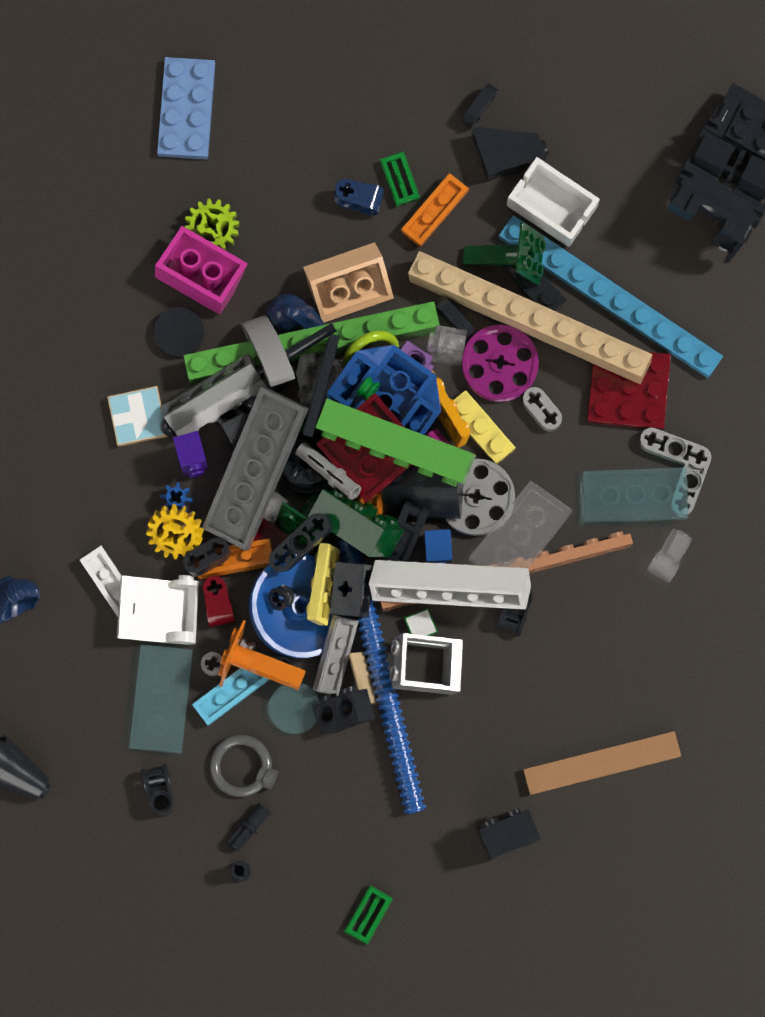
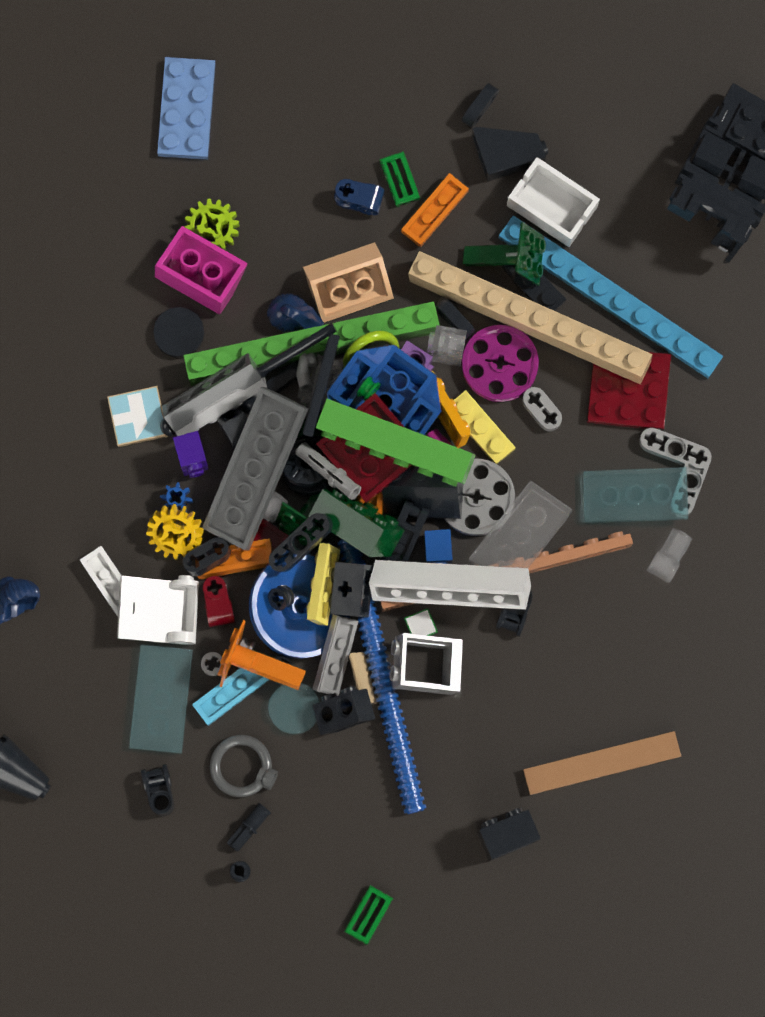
light grey slope [241,315,295,387] -> none

